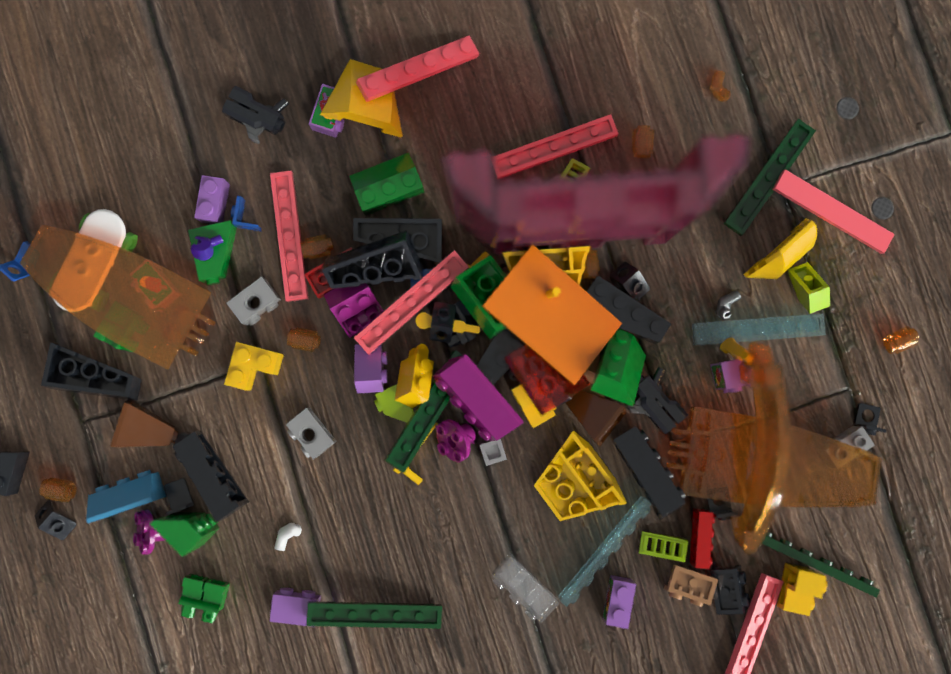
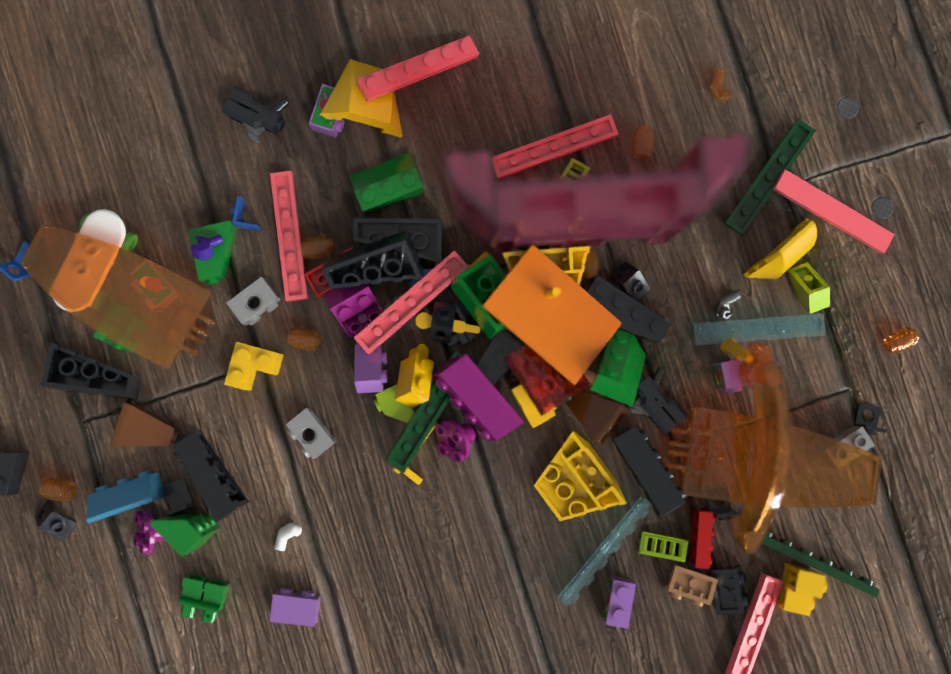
medium lavender brick [194,175,230,224] -> none
dark green plate [306,601,442,629] -> none
light grey plate [480,439,507,466] -> none
clear brick [492,553,560,623] -> none

